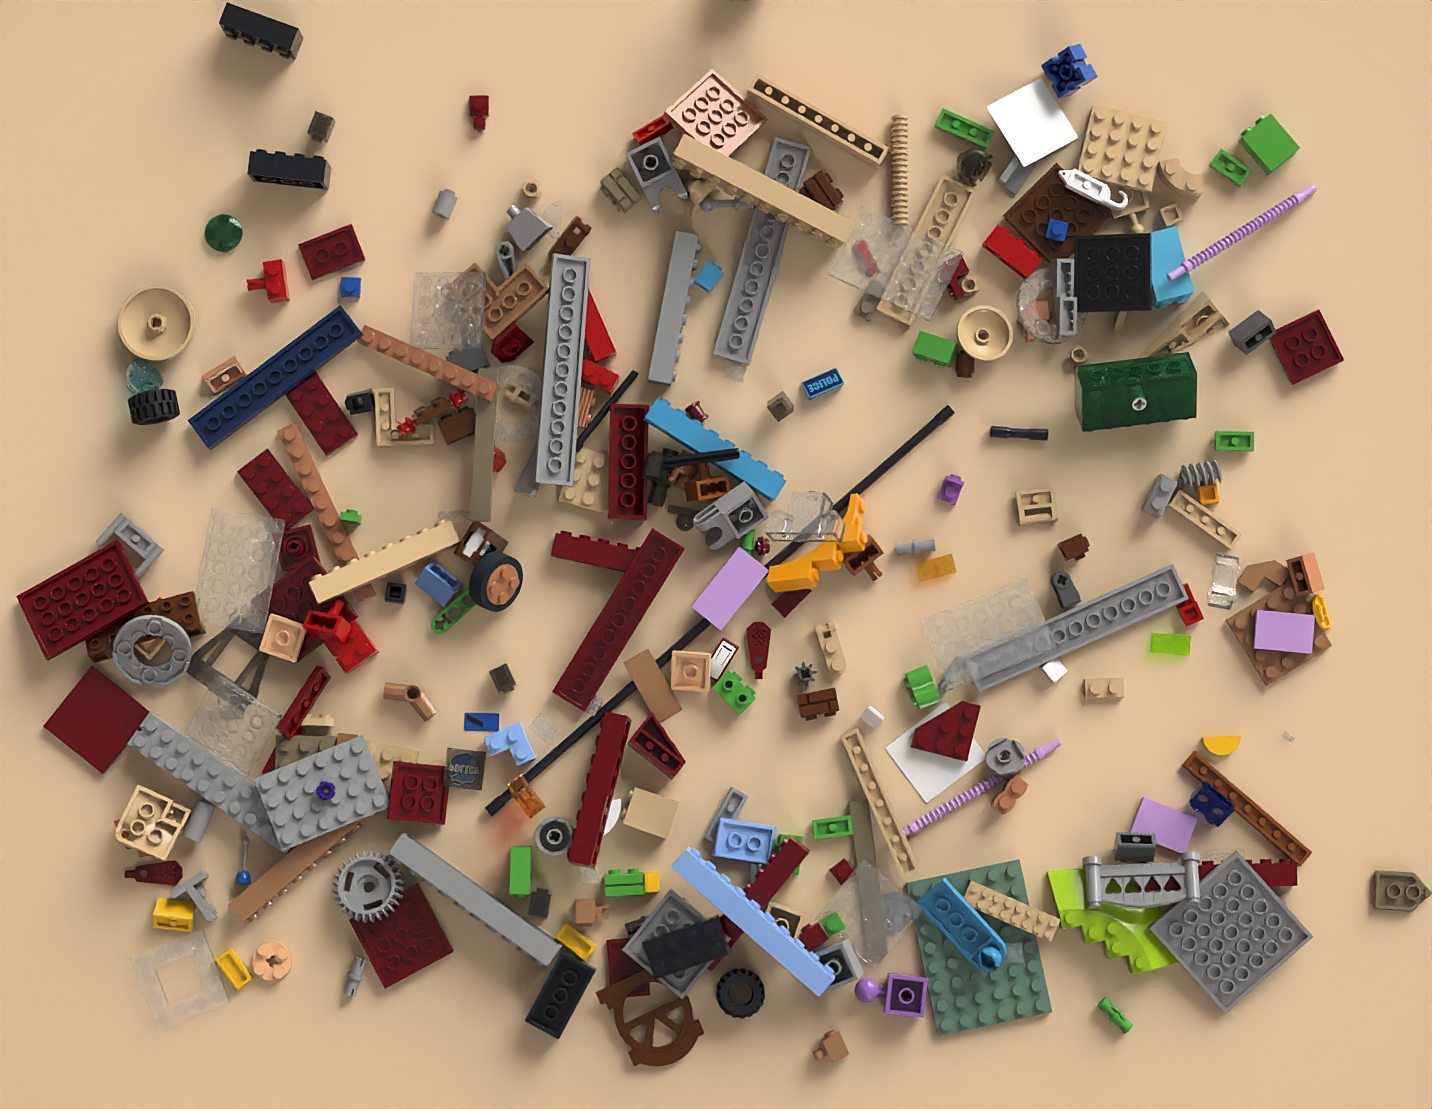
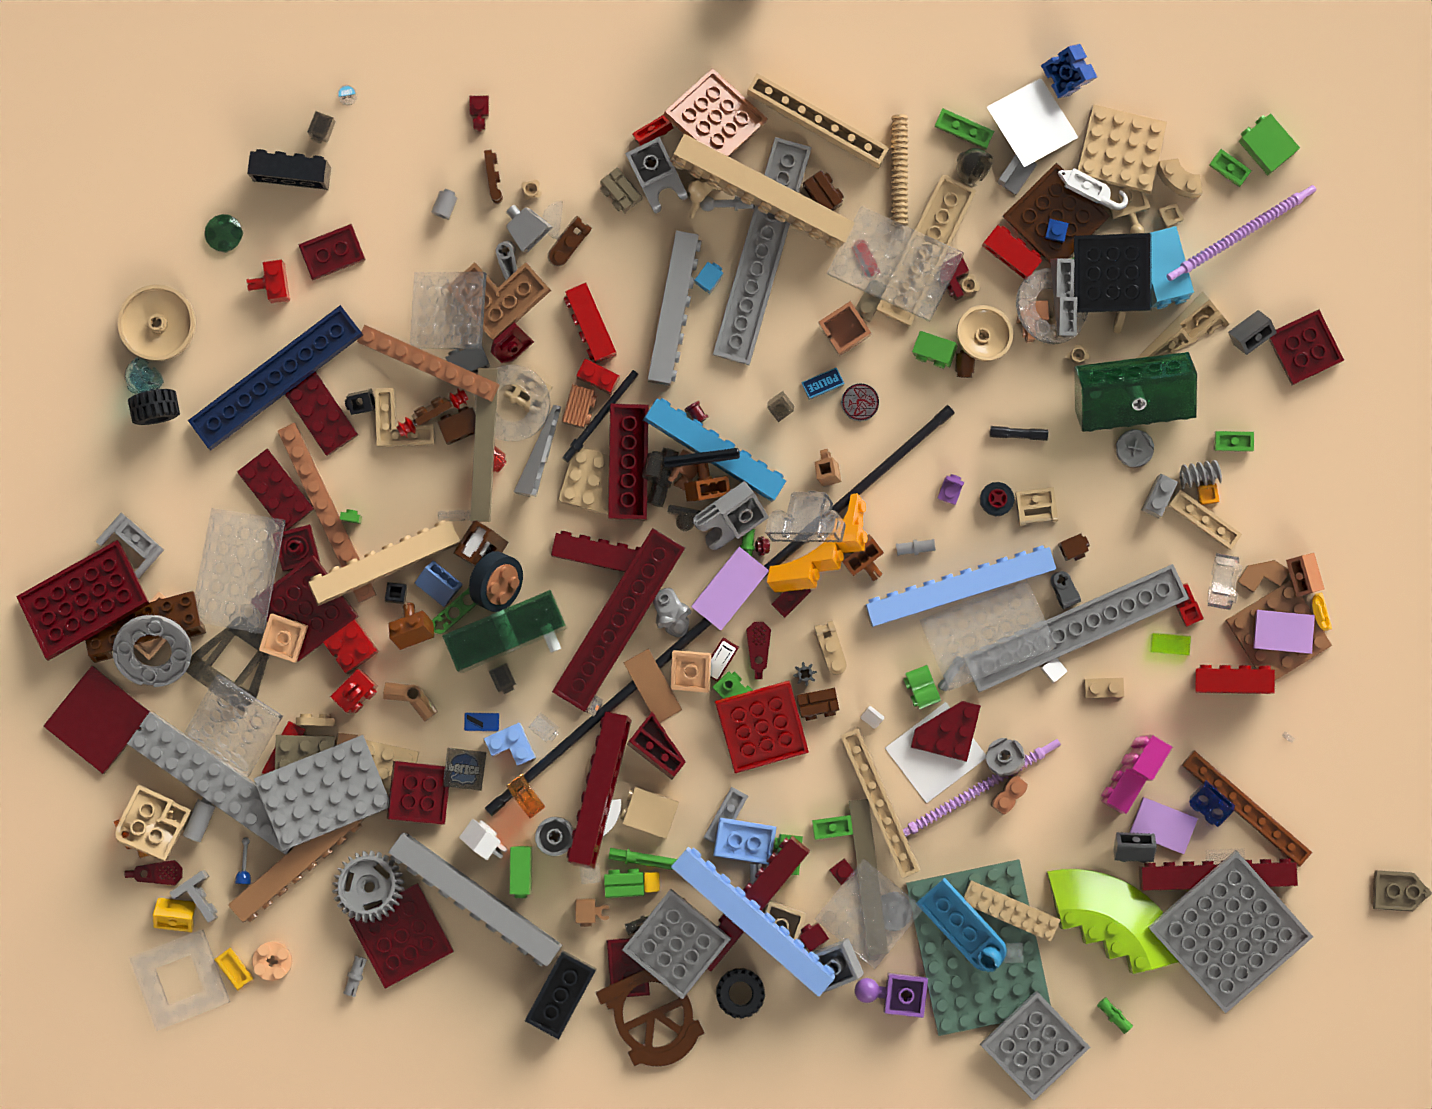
nougat slope [203,356,247,395] -> none
black brick [219,2,303,59] -> none
dark red plate [276,665,331,740] -> none
red brick [302,599,351,644] -> none
dark purple plate [316,781,335,801] -> none
blue plate [340,277,361,298] -> none
clear smoke brick [528,888,552,918] -> none
light grey plate [534,253,591,487] -> none
yellow tile [555,922,597,961] -> none
black brick [642,914,731,980] -> none
clear tile [725,359,748,382] -> none
medium nougat brick [812,1030,849,1062] -> none
bright green plate [820,911,846,937] -> none
clear yellow plate [914,554,956,582] -> none
light grey piece [1082,852,1200,909] -> none
yellow tile [1202,736,1241,756] -> none
none -> red brick [330,669,378,714]
none -> tile [337,85,357,105]
none -> dark orange brick [388,602,435,650]
none -> clear green piece [442,590,568,673]
none -> white brick [459,819,508,860]
none -> reddish brown plate [484,149,503,204]
none -> bright green axle [608,848,677,870]
none -> light grey head [653,588,691,637]
none -> red tile [715,680,809,773]
none -> medium nougat brick [815,449,842,487]
none -> nougat piece [818,301,871,356]
none -> tile [841,383,880,422]
none -> light blue brick [865,545,1056,627]
none -> black wheel [980,482,1014,516]
none -> light grey plate [980,991,1090,1100]
none -> dark pink piece [1101,735,1173,814]
none -> light grey tile [1116,429,1154,467]
none -> red brick [1196,665,1275,694]

